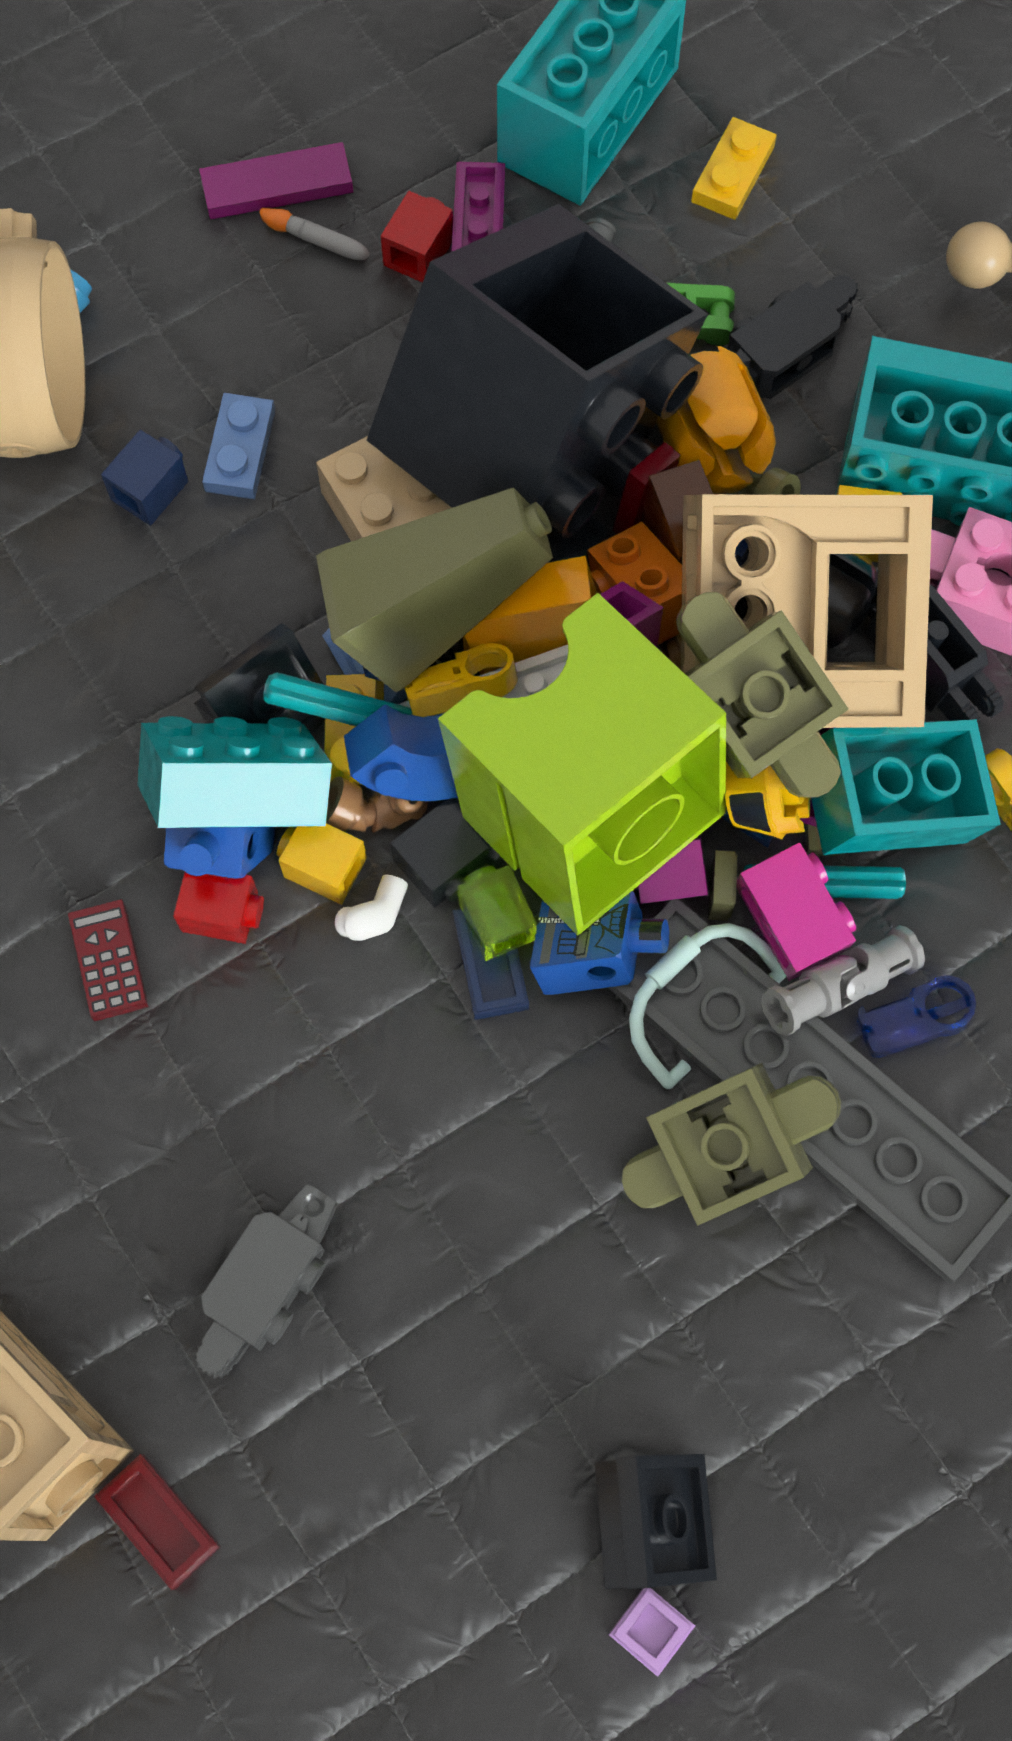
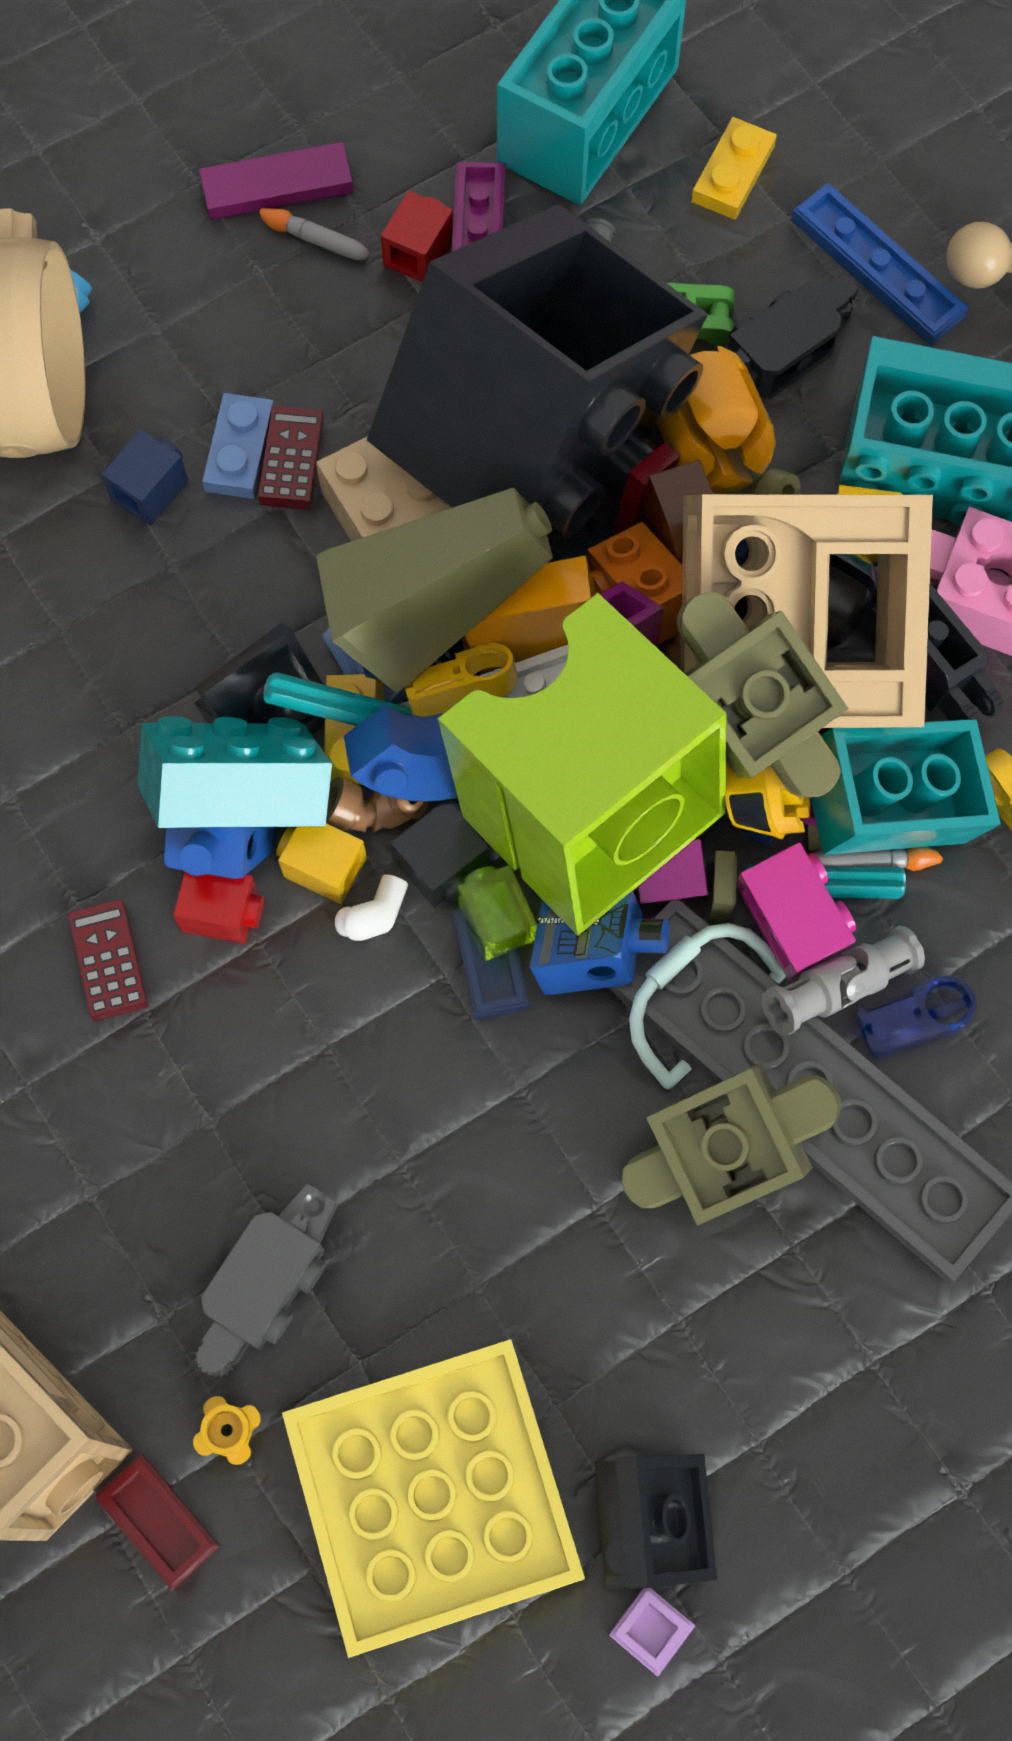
none -> yellow plate [193,1396,261,1465]
none -> dark red tile [258,406,324,510]
none -> light yellow plate [282,1339,585,1658]
none -> blue tile [791,182,969,346]
none -> light grey piece [814,847,943,871]

